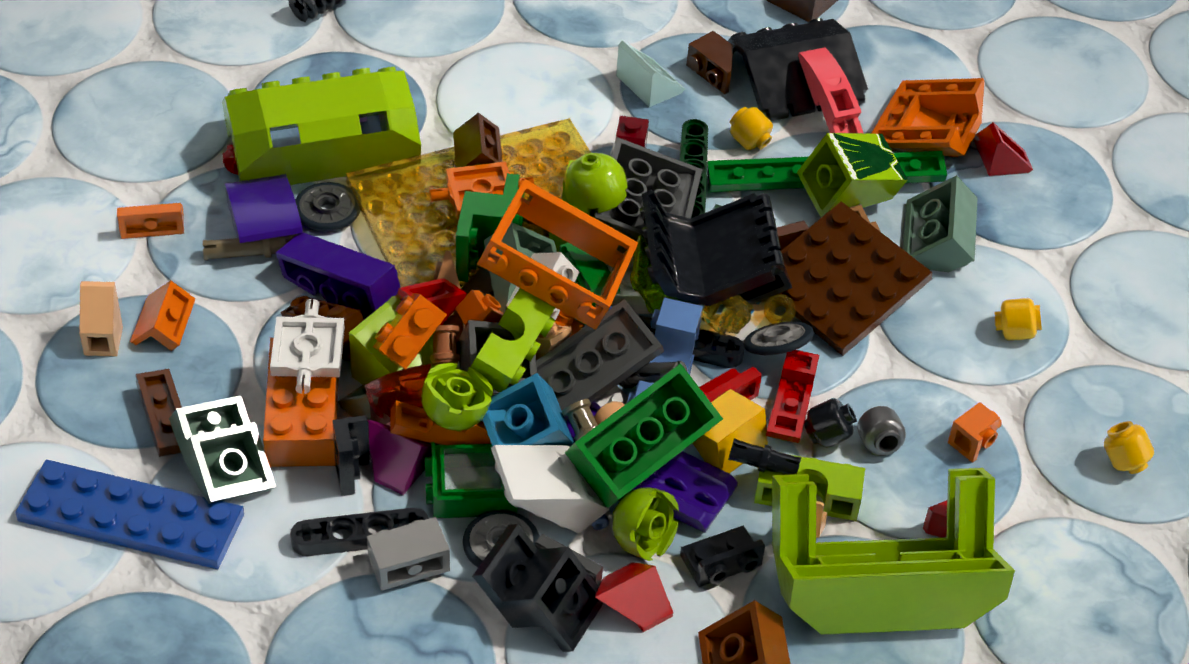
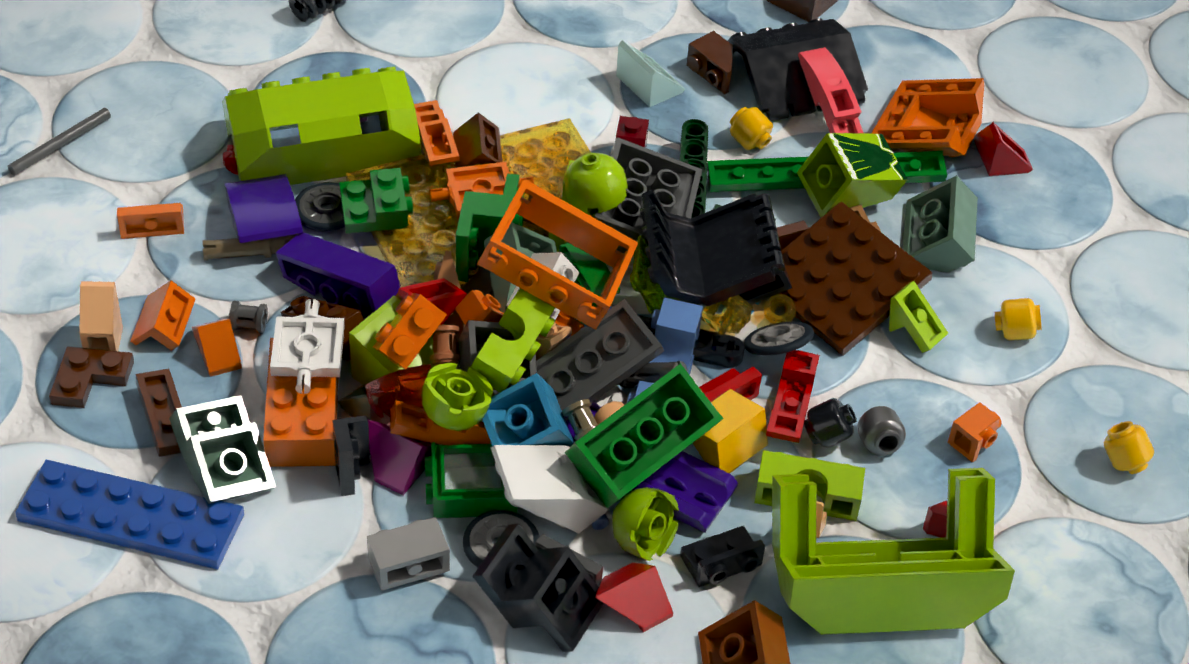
black beam [290,508,429,556] -> none
black pin [728,438,801,475] -> none
none -> dark grey bar [7,108,111,176]
none -> reddish brown plate [49,346,134,408]
none -> orange slope [192,319,242,377]
none -> dark grey bush [229,300,268,333]
none -> green plate [339,168,413,234]
none -> orange slope [414,100,460,166]
none -> lime slope [889,281,948,353]

